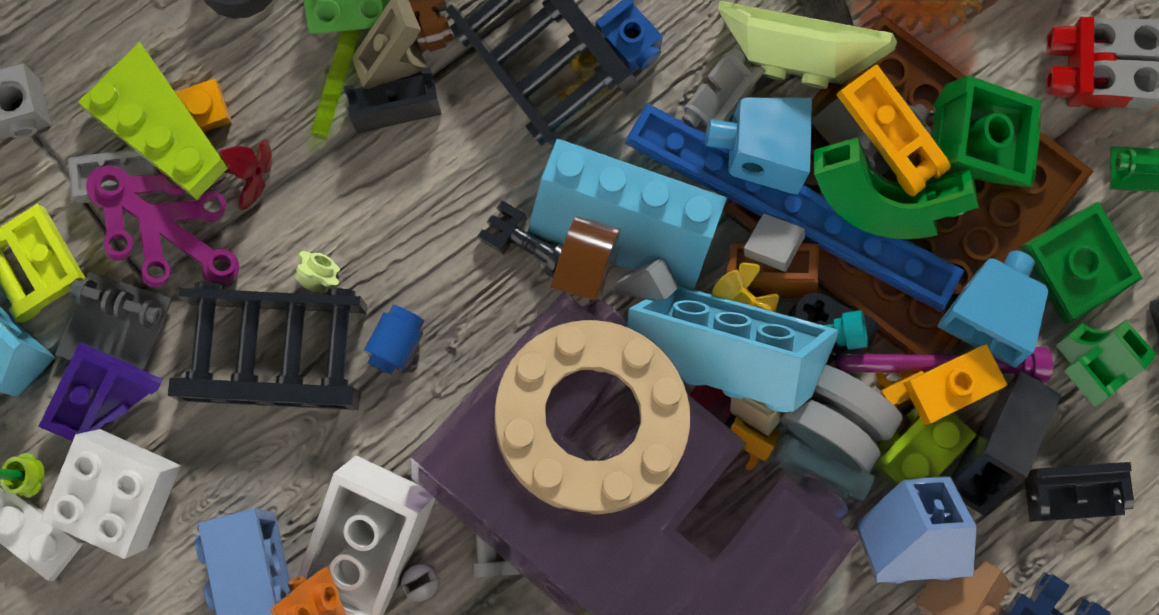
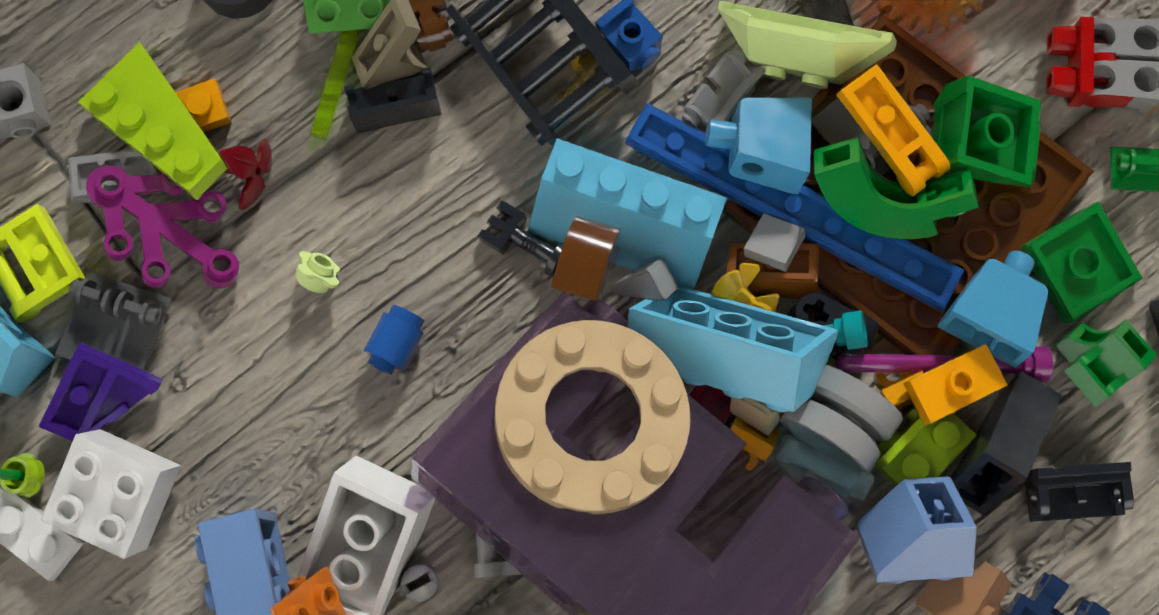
black fence [168,282,367,411] -> none

